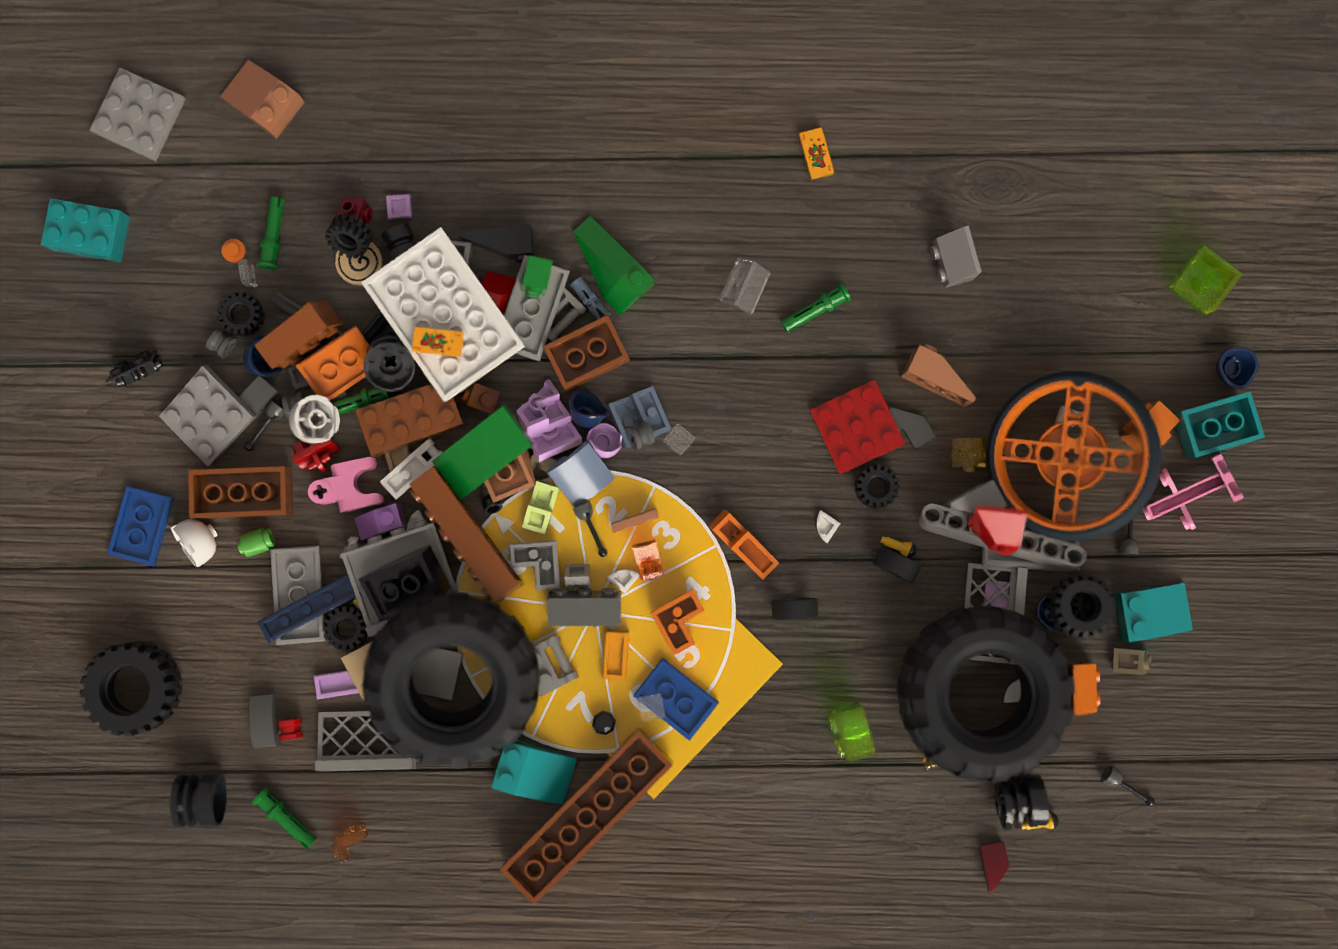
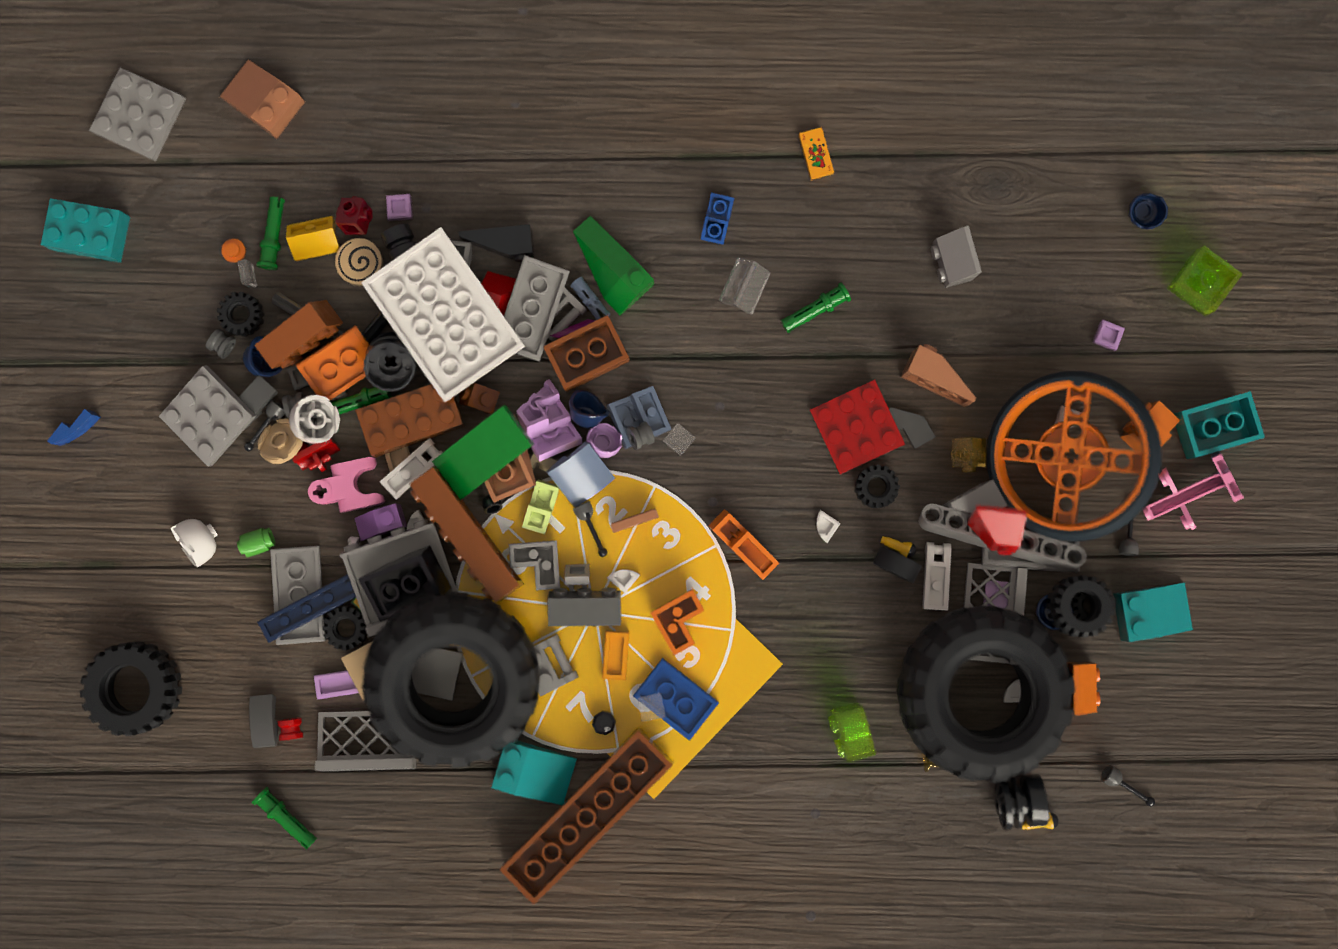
black hinge [105,349,163,387] -> none
blue tile [107,485,174,566] -> none
black wheel [170,774,227,827] -> none
dark orange brick [188,466,293,519] -> none
black tyre [325,213,373,258] -> none
clear orange bracket [332,825,368,863] -> none
light orange tile [412,327,464,357] -> none
green brick [521,256,553,298] -> none
clear orange bracket [632,540,664,580] -> none
black tyre [771,598,818,620] -> none
dark red slope [979,842,1009,894] -> none
dark tan bracket [1113,648,1151,675] -> none
dark blue helmet [1216,347,1259,389] -> none
none -> blue slope [48,409,100,446]
none -> tan tile [258,419,303,464]
none -> yellow panel [286,216,340,261]
none -> magenta sticker [550,319,595,338]
none -> blue slope [700,193,734,245]
none -> white plate [922,542,951,611]
none -> lavender tile [1092,320,1125,351]
none -> dark blue hair [1128,193,1168,229]

